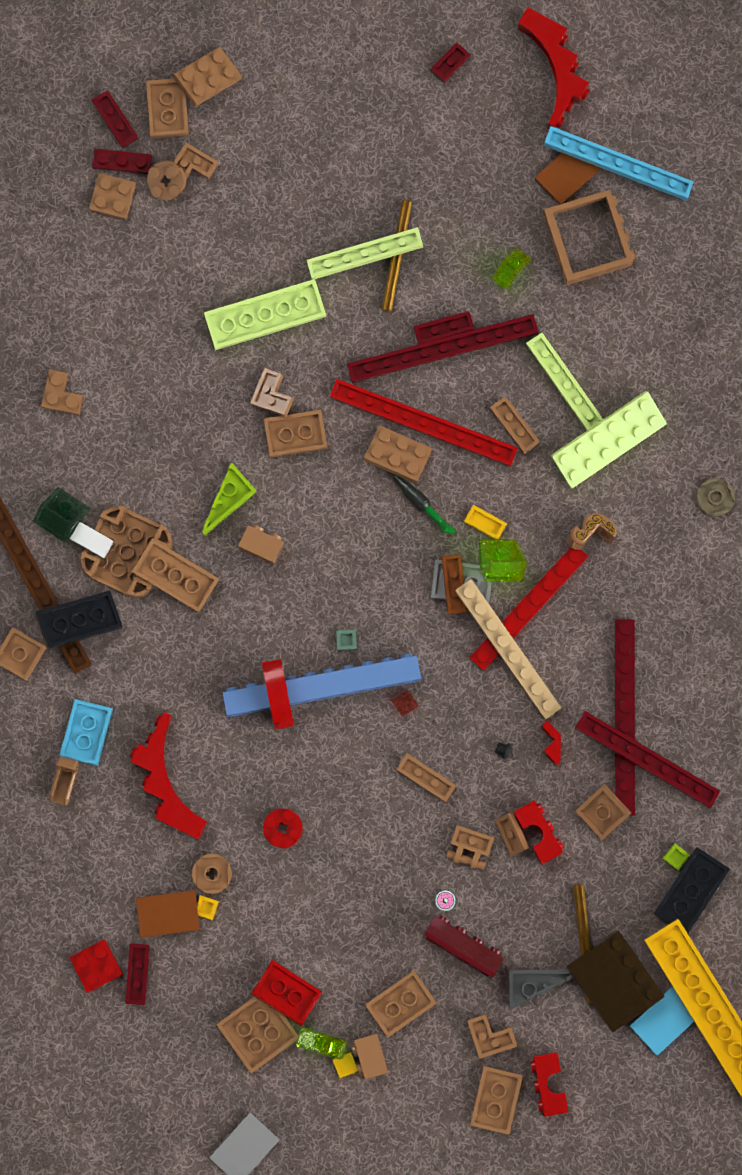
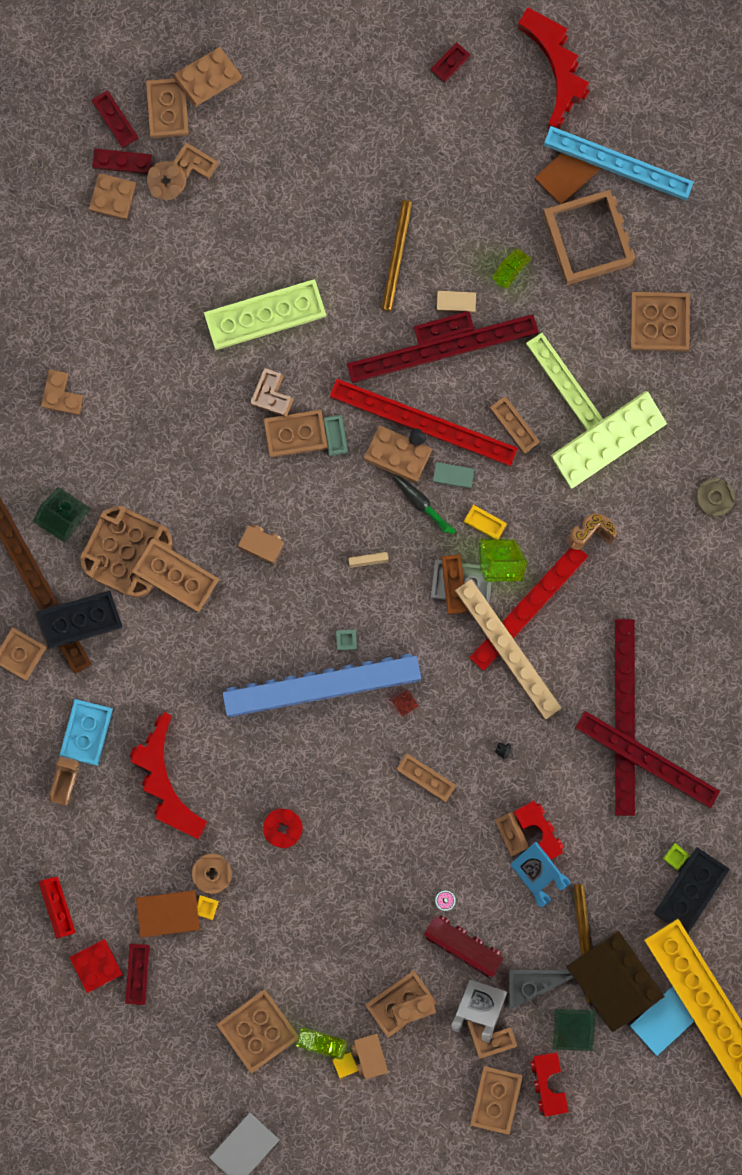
white tile [70,522,114,559] -> none
lime wing [202,463,257,536] -> none
red tile [251,960,322,1026] -> none
red arch [262,659,294,730] -> none
yellowish green plate [307,227,423,280] -> none
medium nougat plate [446,825,494,870] -> none
red slope [541,720,561,767] -> none
medium nougat plate [576,784,632,840] -> none
none -> red plate [38,876,76,939]
none -> sand green tile [323,415,348,456]
none -> tan tile [349,552,389,568]
none -> medium nougat brick [391,993,436,1026]
none -> black piece [409,429,426,445]
none -> sand green tile [433,462,474,489]
none -> tan tile [437,291,476,313]
none -> light grey flag [451,980,507,1043]
none -> dark azure flag [510,842,570,907]
none -> clear green slope [553,1009,595,1051]
none -> medium nougat plate [631,292,690,352]

